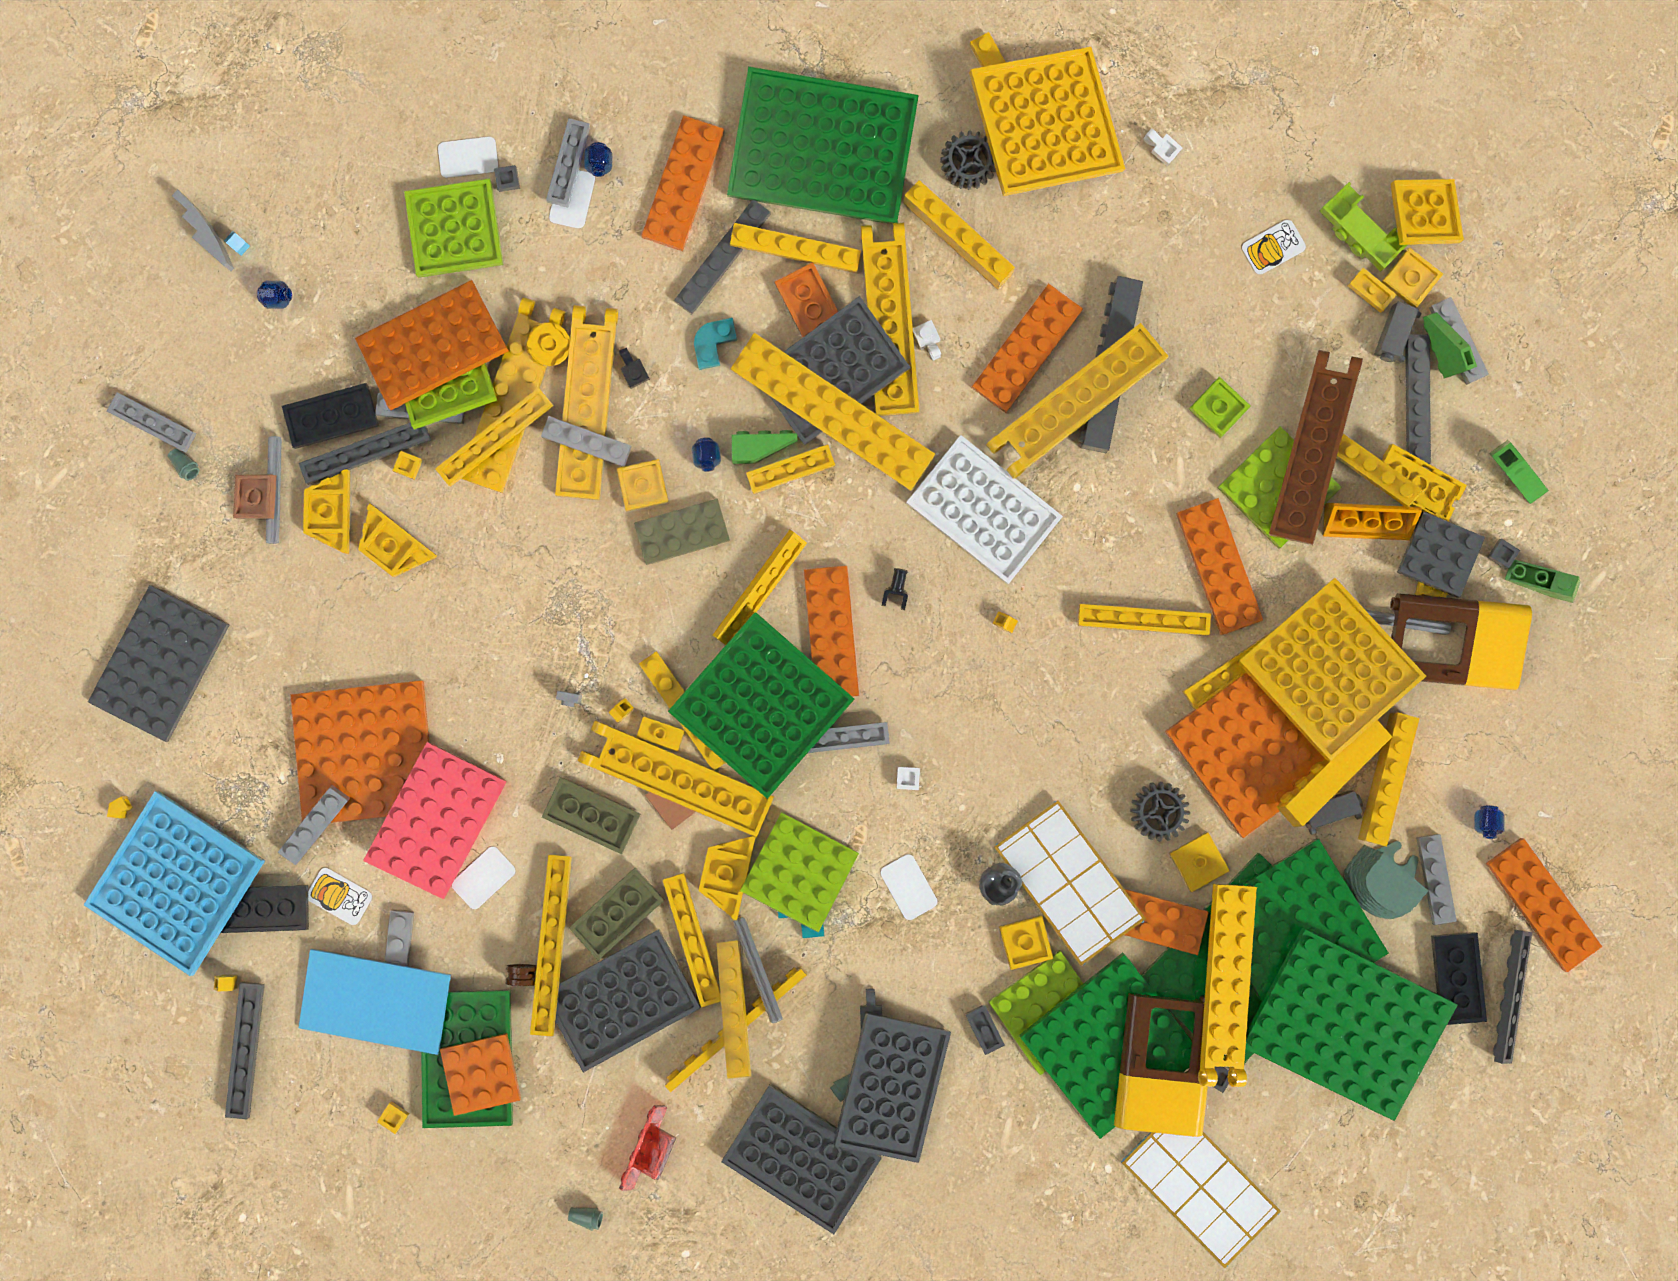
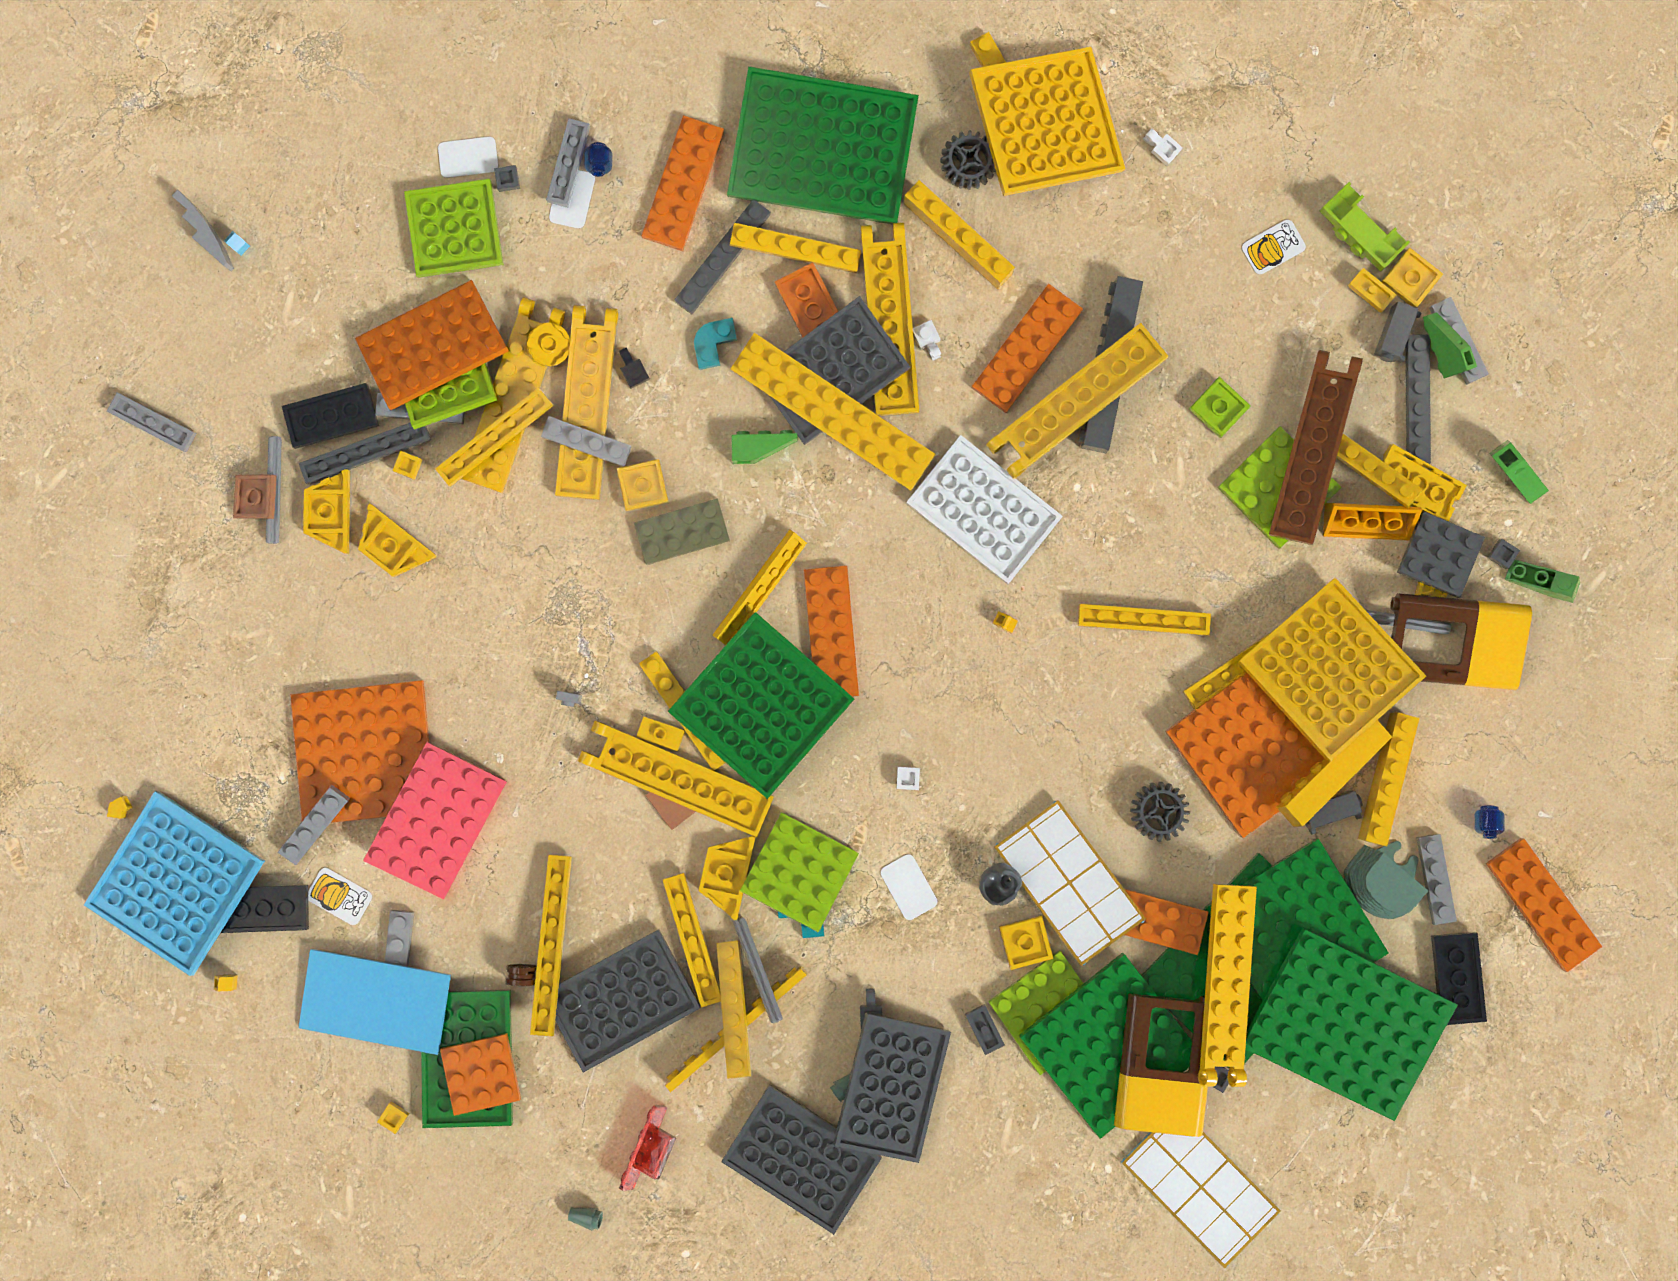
dark grey plate [88,585,230,742] -> none
sand green cone [168,449,200,481] -> none
dark grey plate [225,982,265,1119] -> none
clear blue head [257,281,292,309] -> none
white sticker [452,847,515,909] -> none
olive plate [541,777,641,854] -> none
olive plate [569,867,665,961] -> none
yellow piece [608,698,634,723] -> none
clear blue head [691,438,721,472] -> none
yellow plate [746,444,835,494] -> none
light grey plate [808,722,890,753] -> none
black piece [881,568,908,611] -> none
yellow plate [1169,832,1230,892] -> none
orange plate [1176,498,1263,635] -> none
yellow plate [1390,179,1464,245] -> none
dark grey plate [1493,929,1532,1064] -> none

